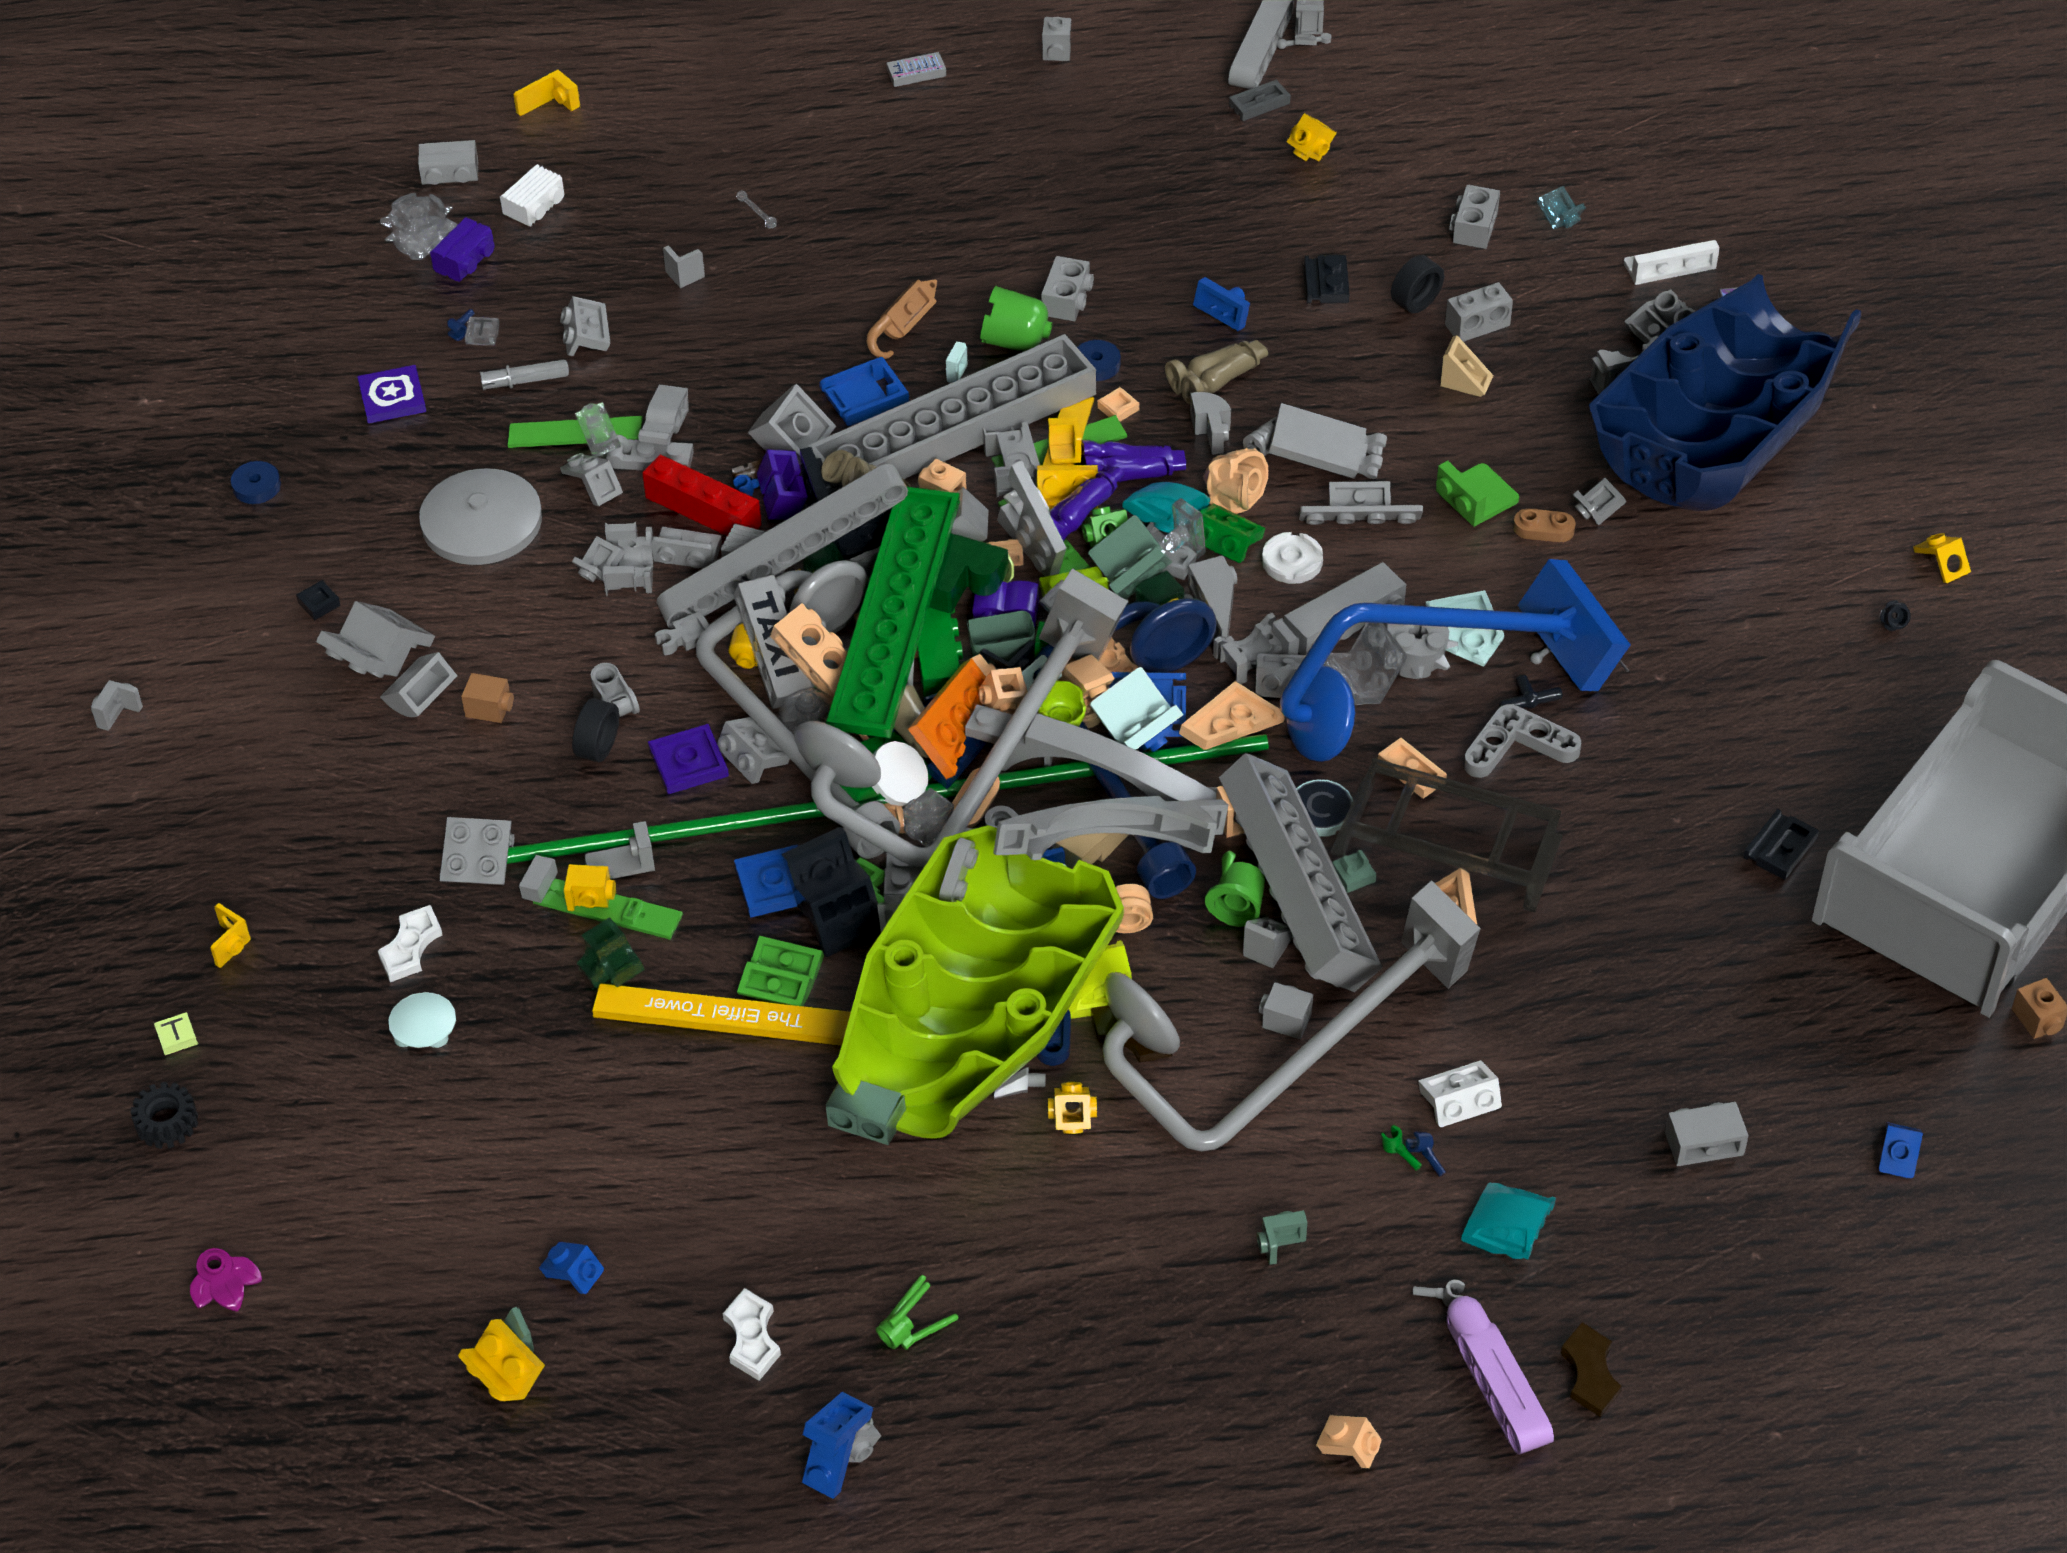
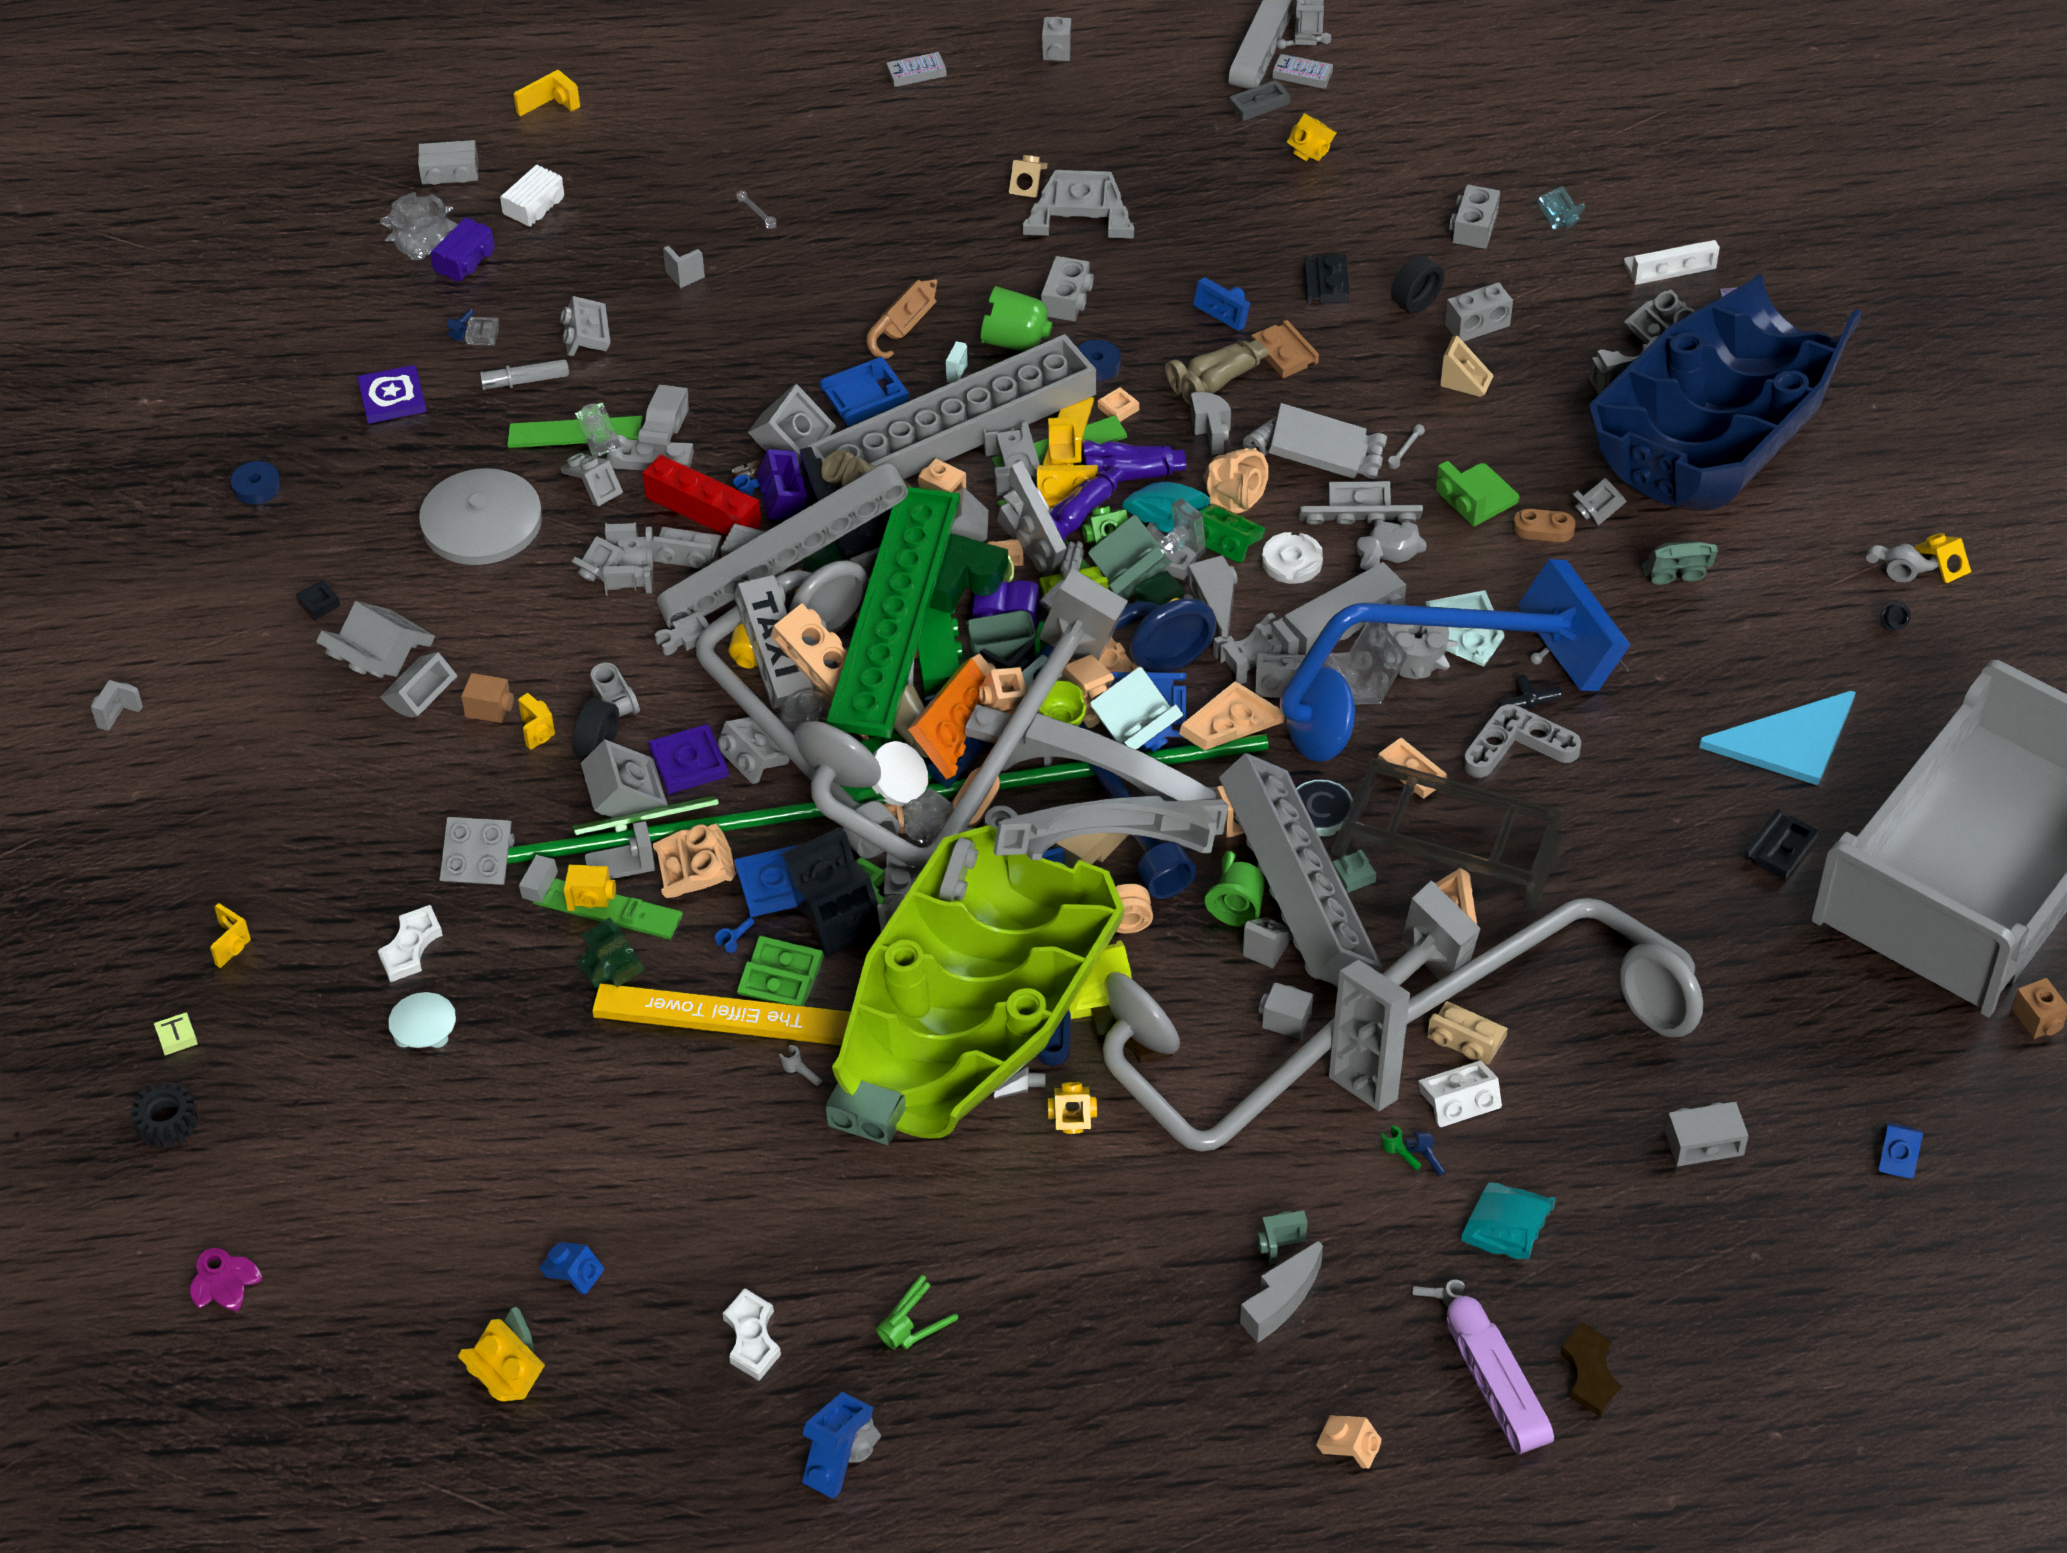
none -> yellow bracket [518,693,555,750]
none -> bright green piece [571,796,719,835]
none -> light grey slope [581,739,668,817]
none -> light nougat slope [653,823,736,898]
none -> blue hand [715,917,754,953]
none -> light grey hand [779,1045,822,1086]
none -> tan bracket [1009,155,1048,197]
none -> light grey wing [1023,170,1134,238]
none -> light grey axle [1060,541,1084,579]
none -> light grey slope [1240,1241,1323,1343]
none -> medium nougat plate [1251,320,1319,378]
none -> light grey tile [1273,54,1333,89]
none -> light grey piece [1329,898,1703,1111]
none -> light grey animal [1356,519,1427,571]
none -> light grey hinge [1388,424,1425,469]
none -> tan bracket [1427,1001,1508,1065]
none -> sand green slope [1642,540,1718,585]
none -> medium azure tile [1699,691,1856,786]
none -> light grey piece [1866,544,1939,583]

